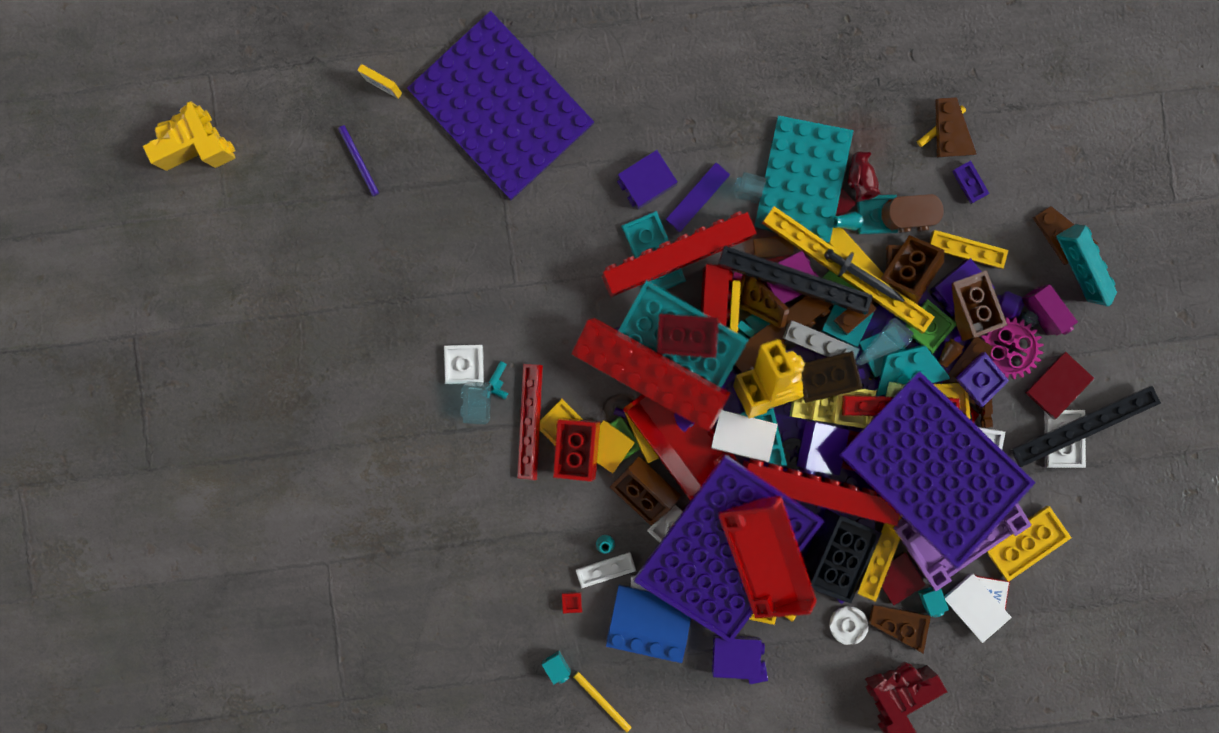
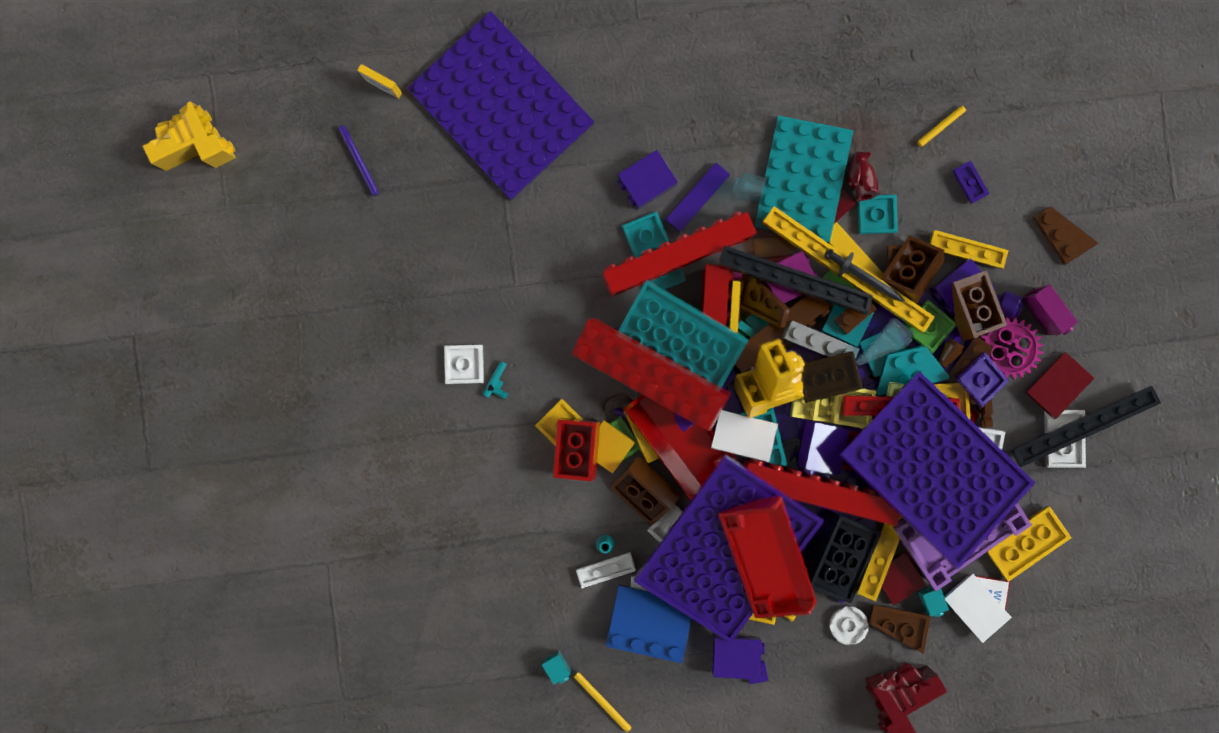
clear light blue brick [460,381,491,425] -> none
red tile [517,364,543,480] -> none
red plate [562,592,582,614] -> none
dark red tile [657,314,719,358] -> none
teal cone [833,211,863,231] -> none
reddish brown brick [881,194,944,233] -> none
reddish brown wing [935,97,977,158] -> none
clear light blue plate [1020,311,1040,328] -> none
teal slope [1056,224,1117,307] -> none

